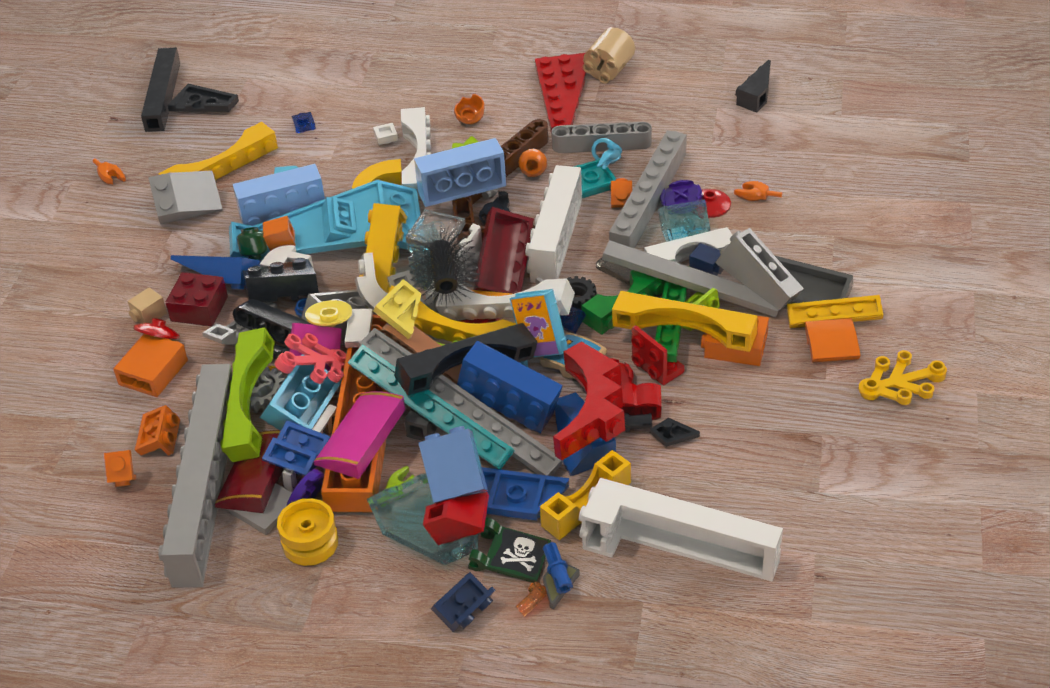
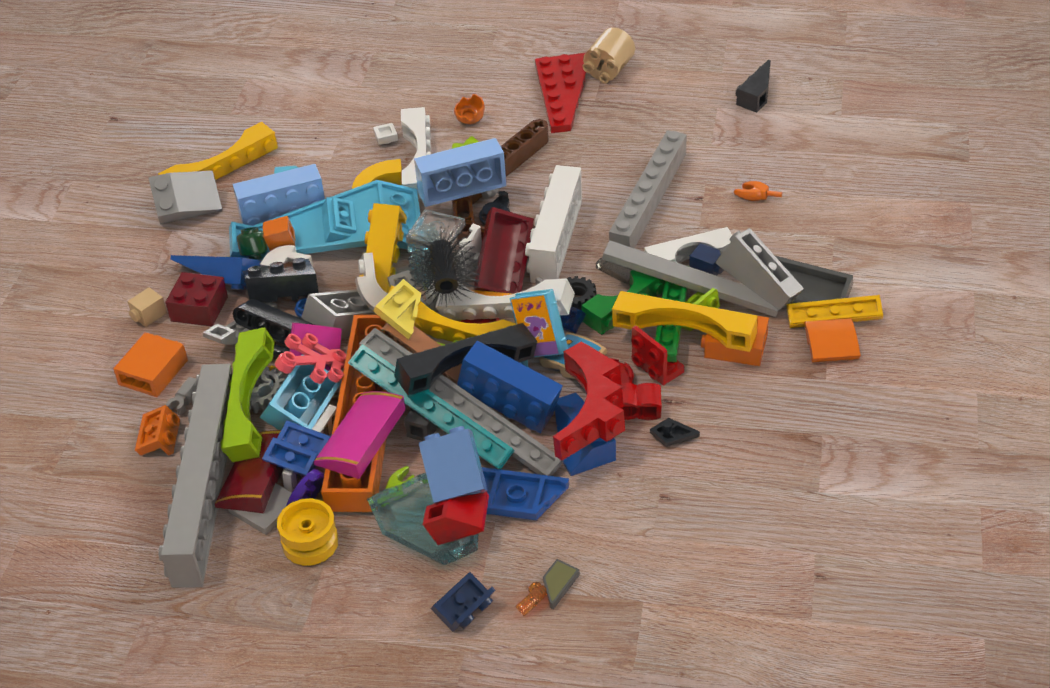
orange hand [93,158,126,184] -> none
orange bracket [104,450,137,487] -> none
red dish [133,318,180,339] -> none
black brick [141,47,180,132] -> none
black wing [167,84,239,112] -> none
clear blue plate [292,112,316,133] -> none
light yellow dish [305,300,352,327] -> none
white tile [345,309,373,348] -> none
flag [468,518,551,584] -> none
orange piece [518,149,548,177] -> none
yellow arch [540,450,631,540] -> none
blue axle [543,542,573,594] -> none
light grey beam [551,122,652,153] -> none
teal tile [573,159,616,198] -> none
white brick [579,478,783,582] -> none
medium azure piece [592,138,622,169] -> none
orange bracket [611,178,632,208] -> none
black pin [624,413,652,432] -> none
clear light blue slope [658,199,711,242] -> none
dark purple tile [660,180,703,214] -> none
red dish [691,189,731,218] -> none
yellow plant [858,350,947,405] -> none
none -> light grey bar [166,377,197,416]

